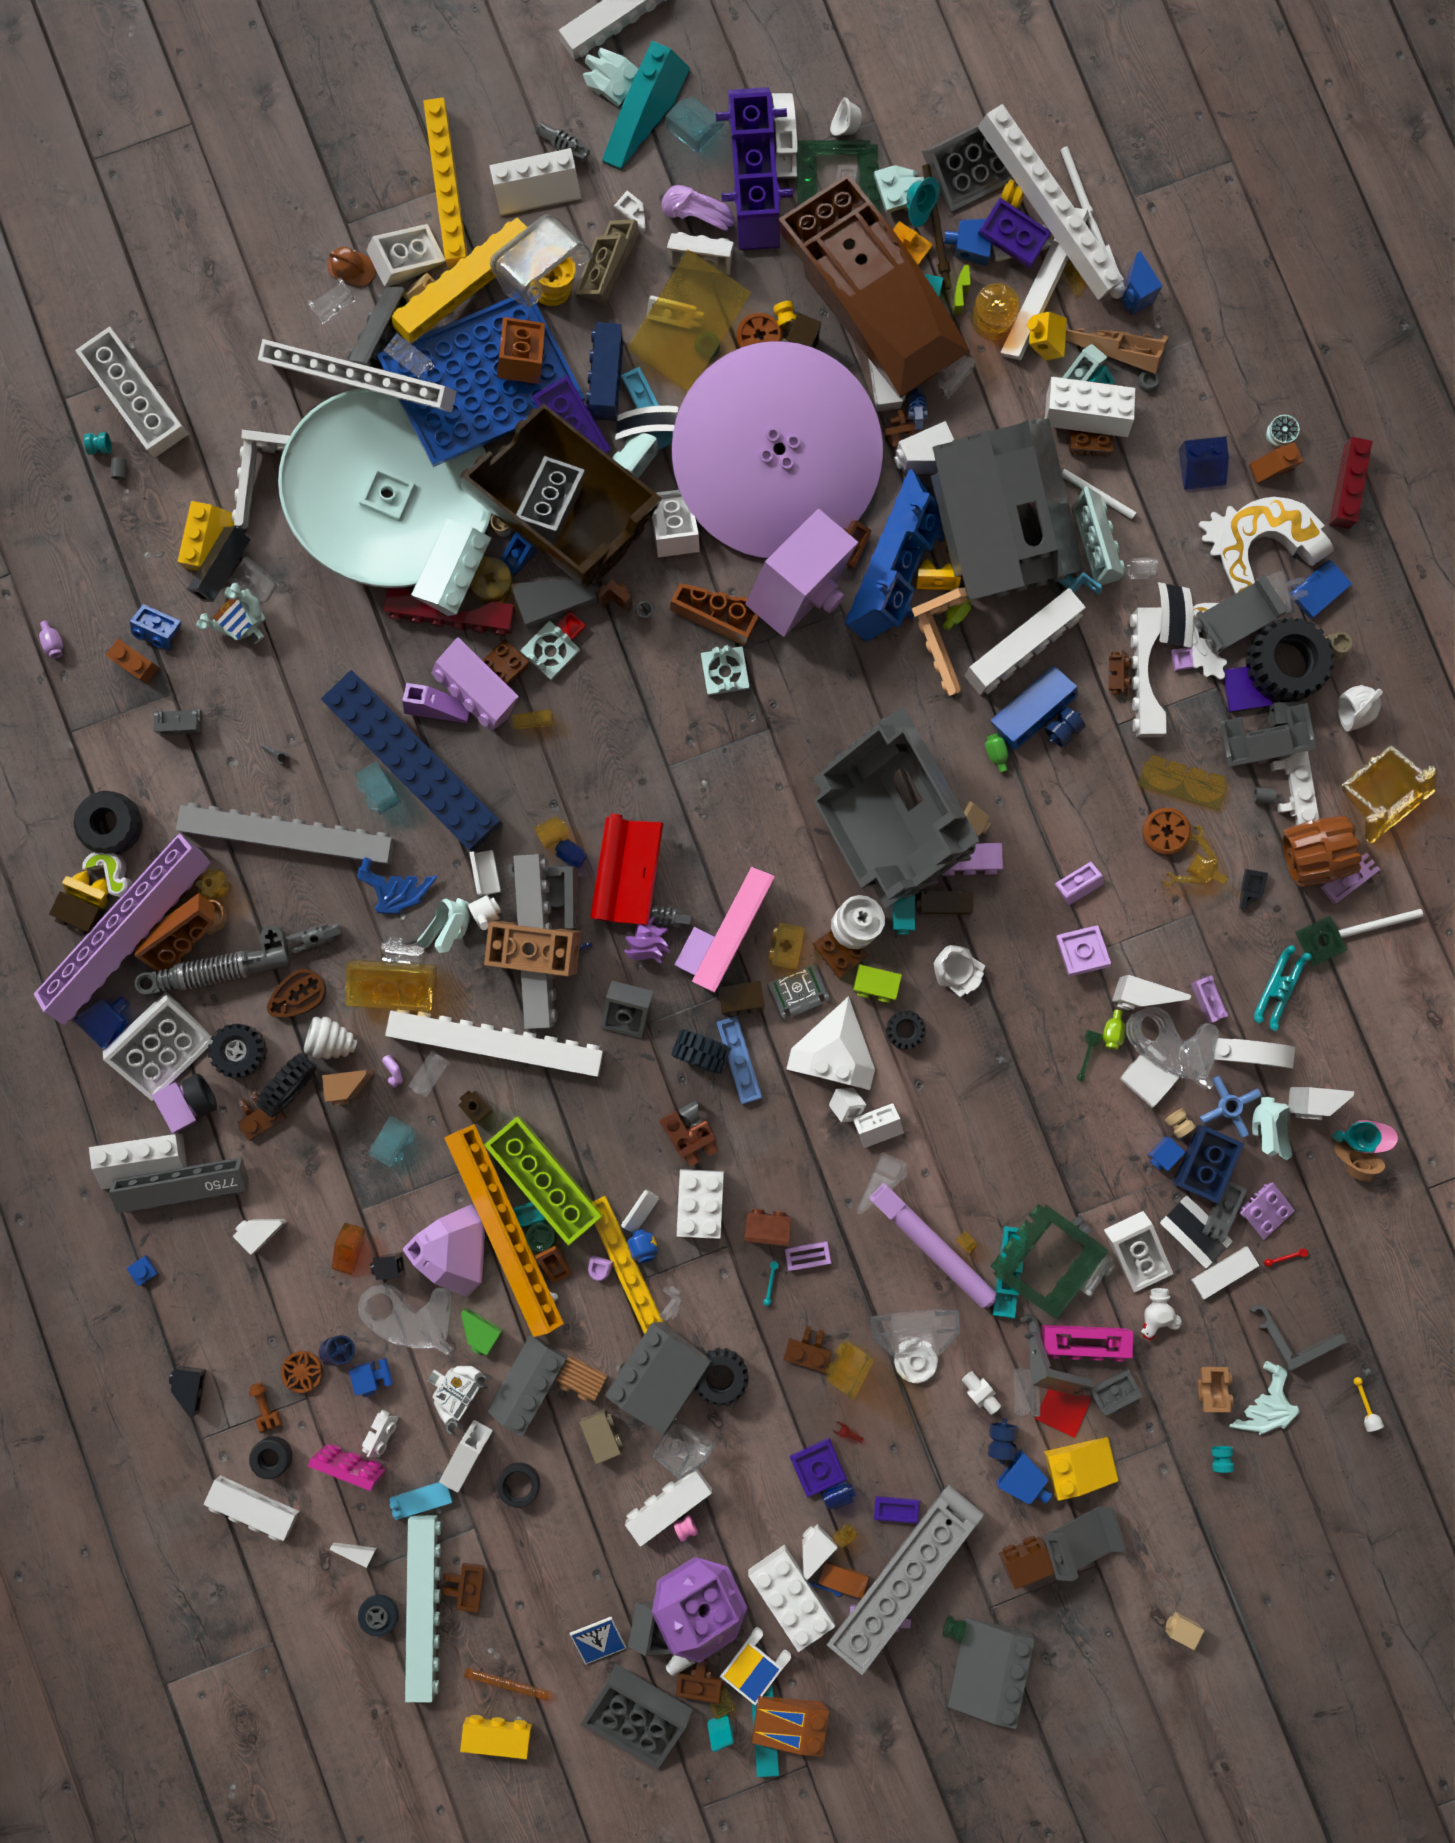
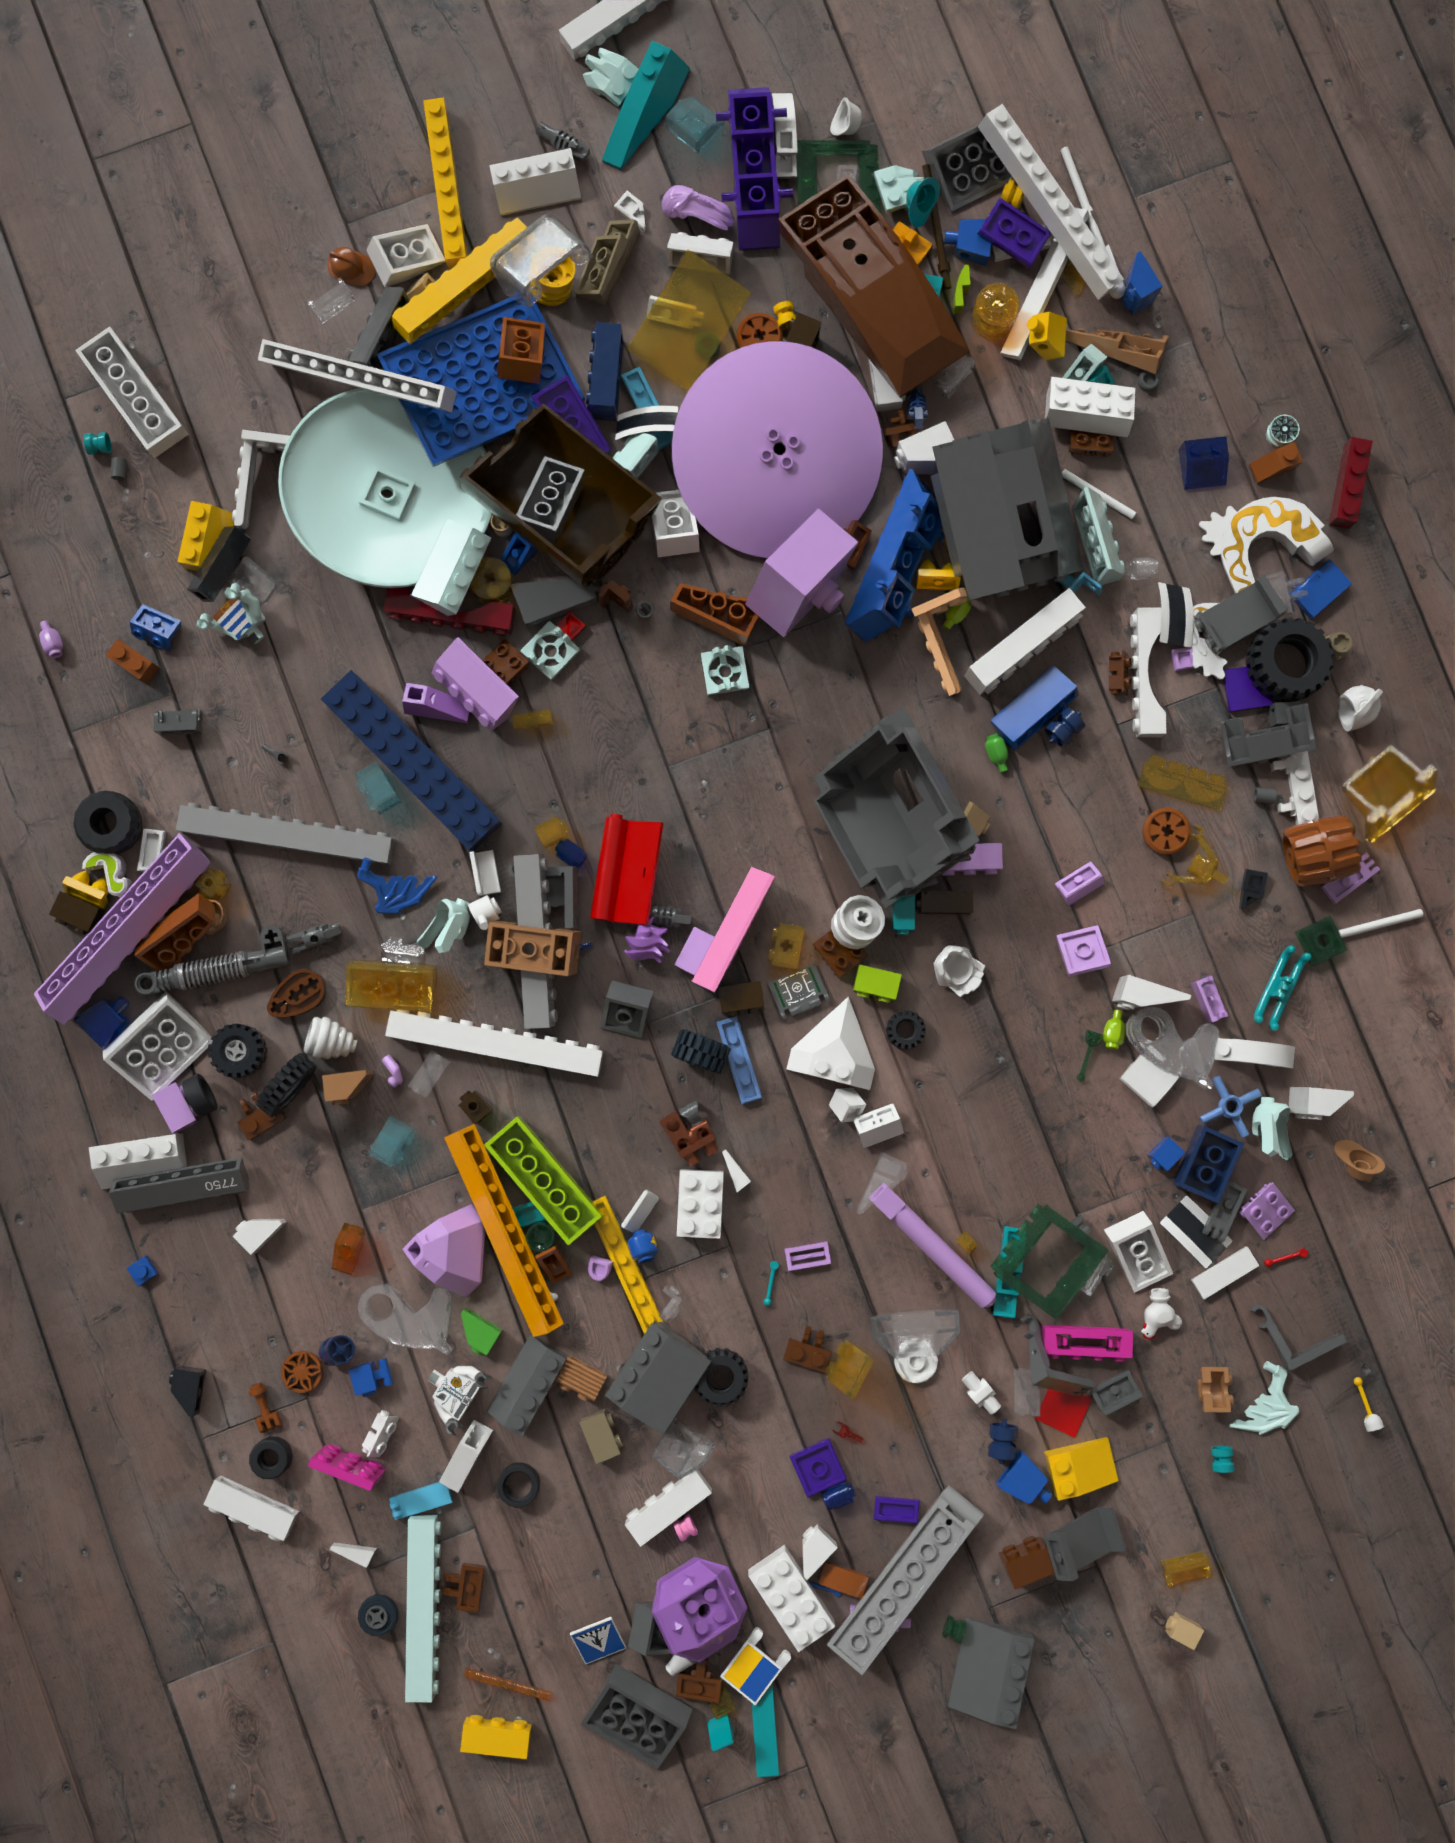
black slope [370,1252,406,1280] -> none
clear hinge [384,333,434,379] -> none
copper slope [744,1208,791,1246] -> none
dark orange slope [752,1696,829,1757] -> none
clear yellow piece [832,1524,859,1549] -> none
tan wheel [1165,1108,1196,1138] -> none
teal hair [1332,1120,1398,1153] -> none
none -> white tile [137,829,167,872]
none -> white piece [722,1149,751,1192]
none -> clear yellow hinge [1160,1551,1212,1587]

